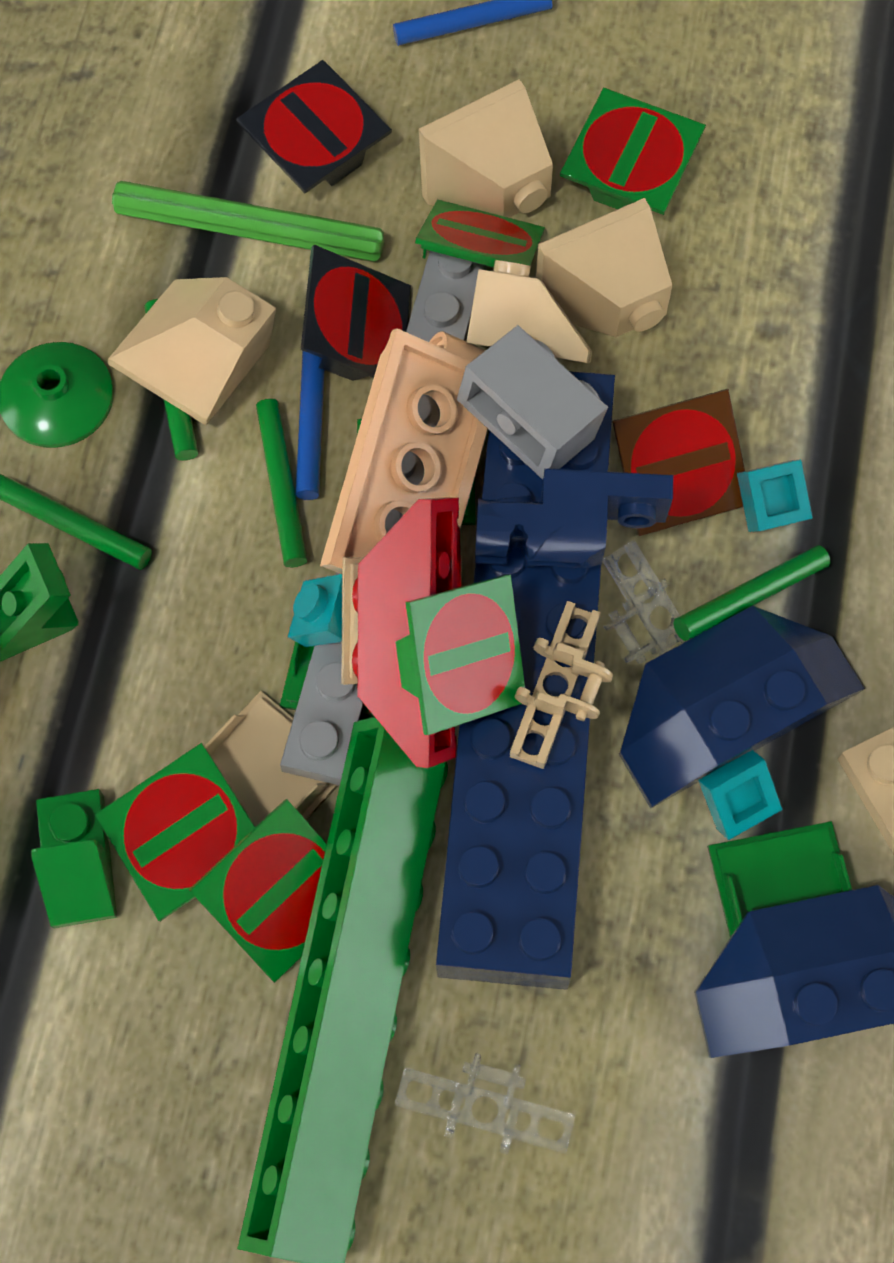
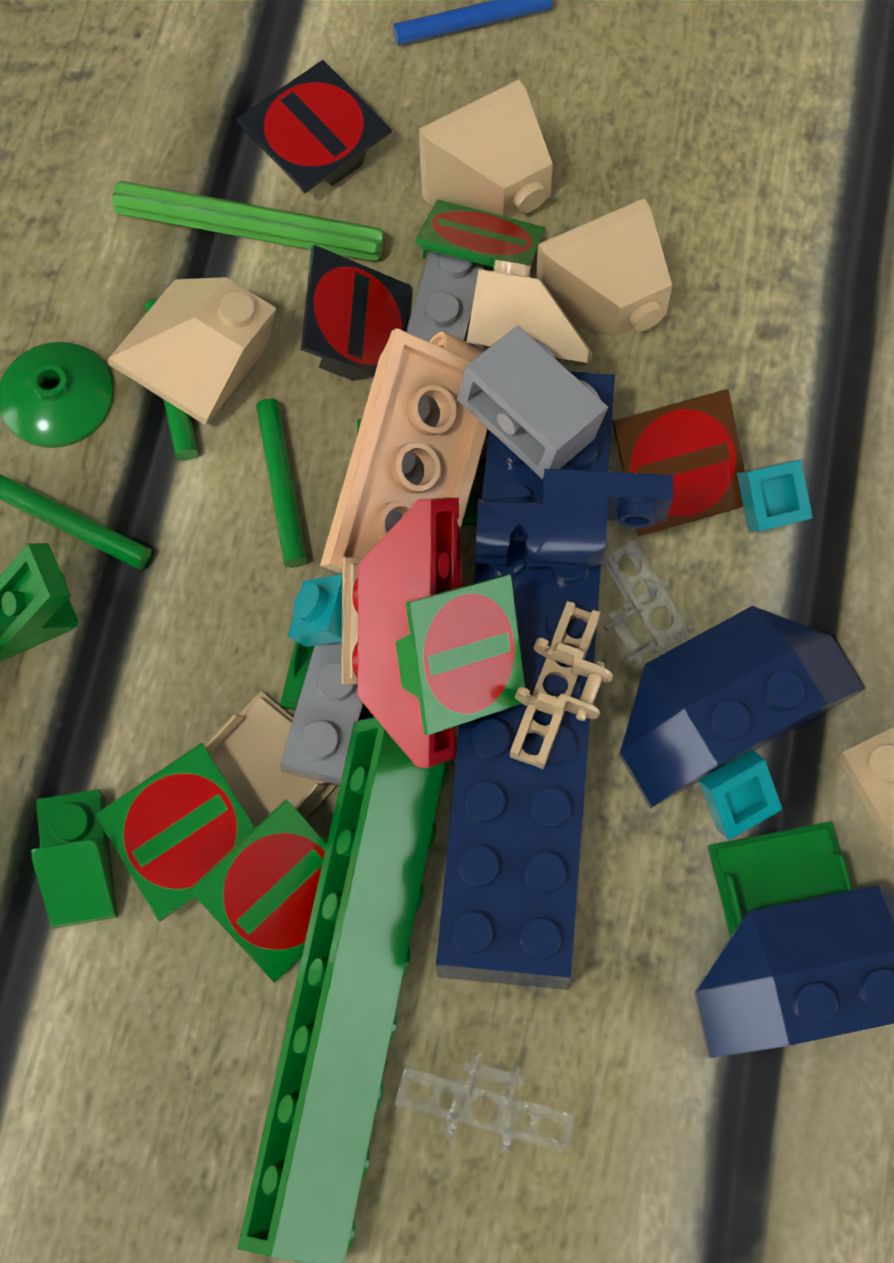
blue bar [295,351,325,500] -> none
piece [560,87,706,215] -> none
green bar [673,545,830,641] -> none

